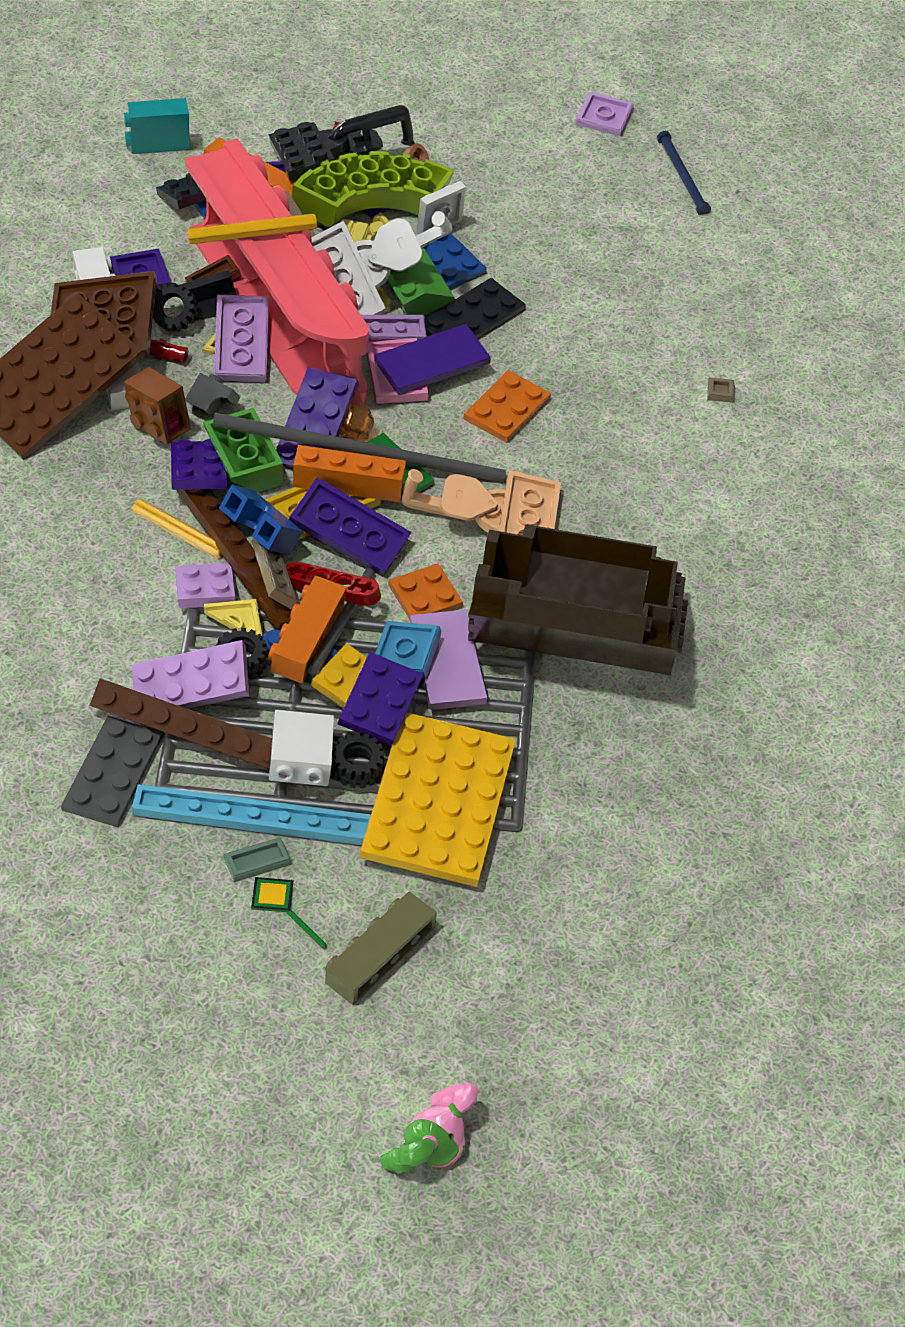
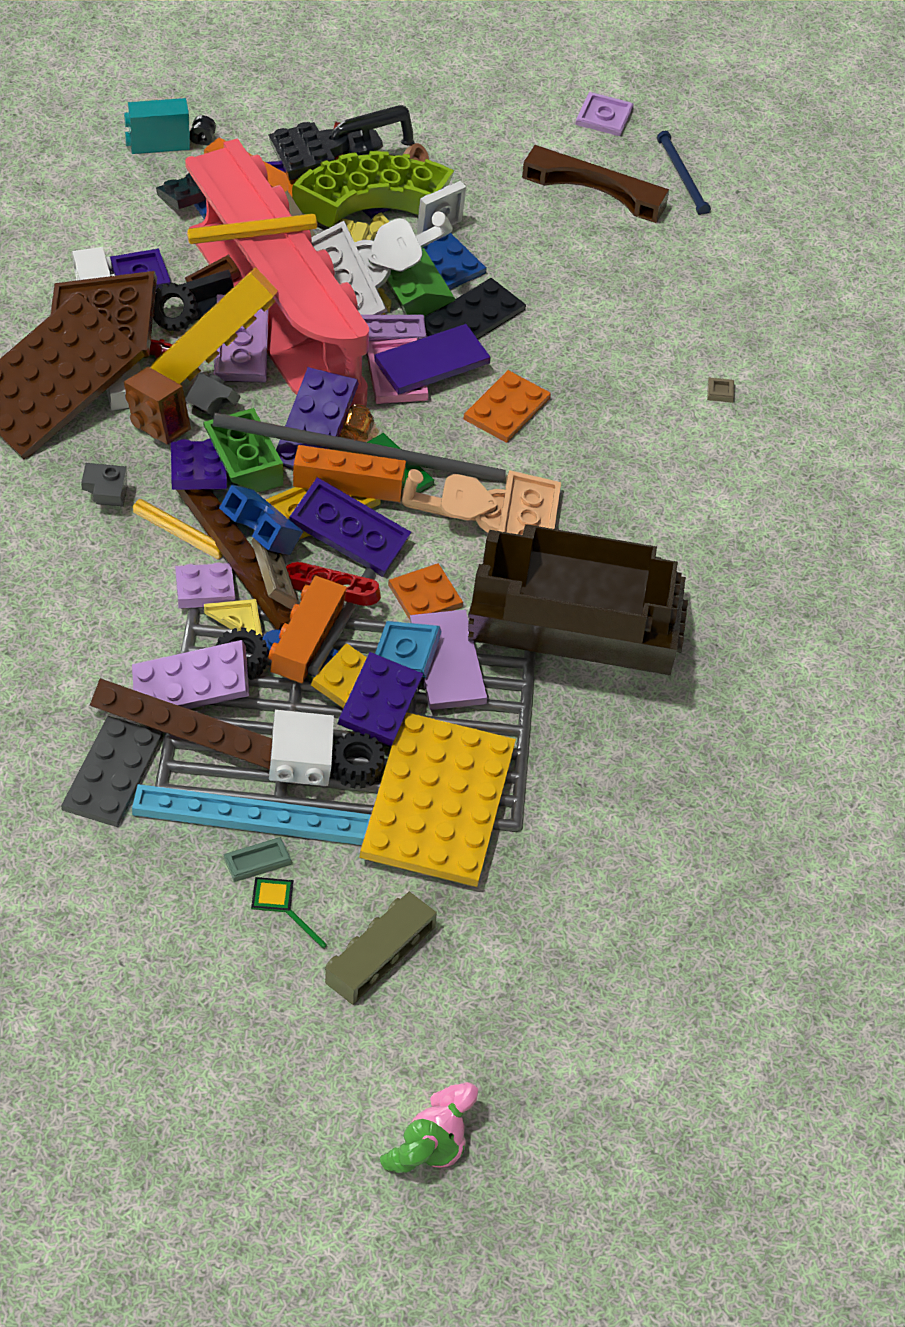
none -> dark grey brick [81,463,128,507]
none -> yellow brick [150,267,278,398]
none -> black wheel [189,115,216,146]
none -> reddish brown arch [522,145,669,223]

